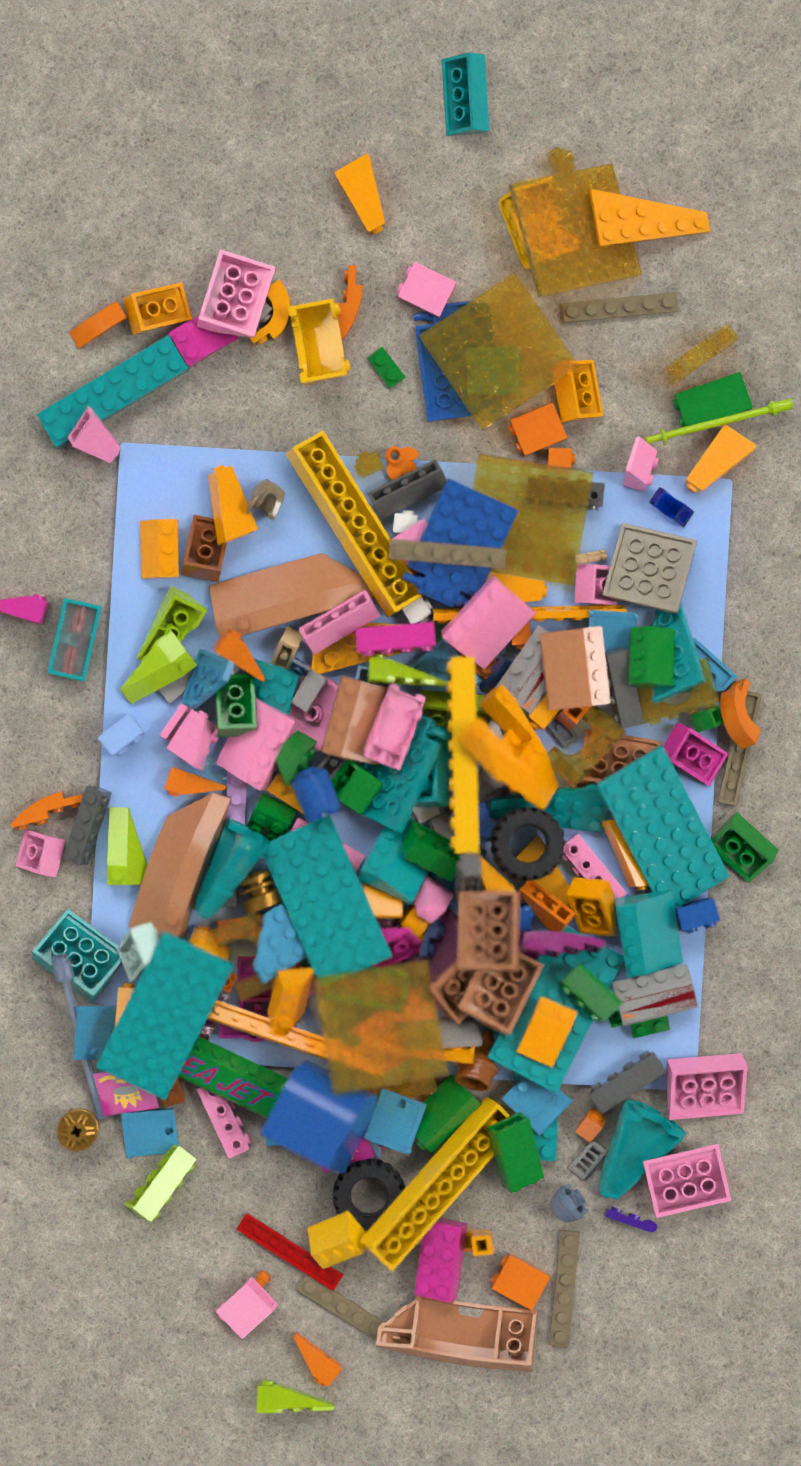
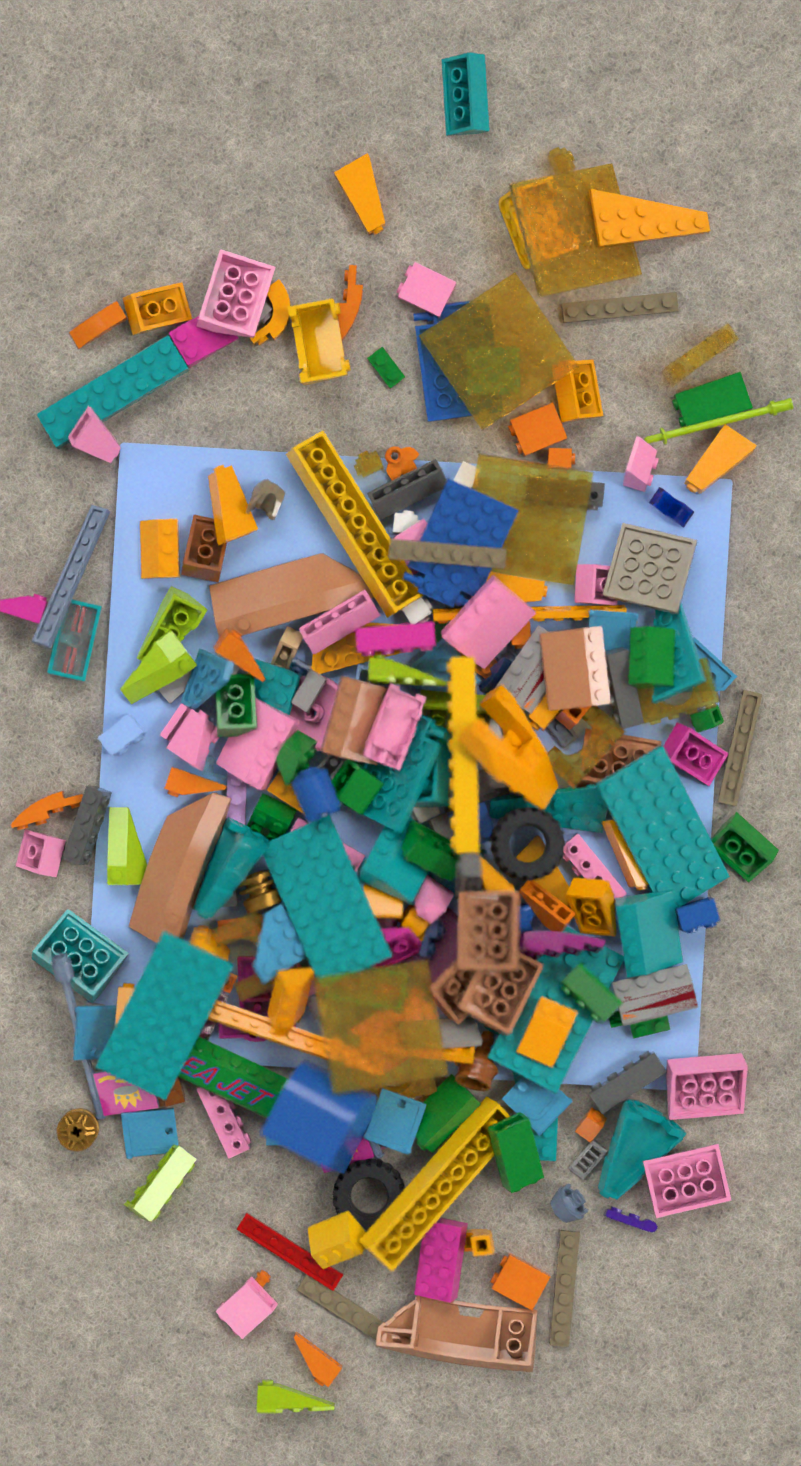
light aqua slope [117,923,159,983] -> none
tan axle [575,549,608,565] -> none
orange arch [720,678,761,749] -> none
none -> sand blue tile [32,505,110,649]
none -> white brick [454,461,480,489]

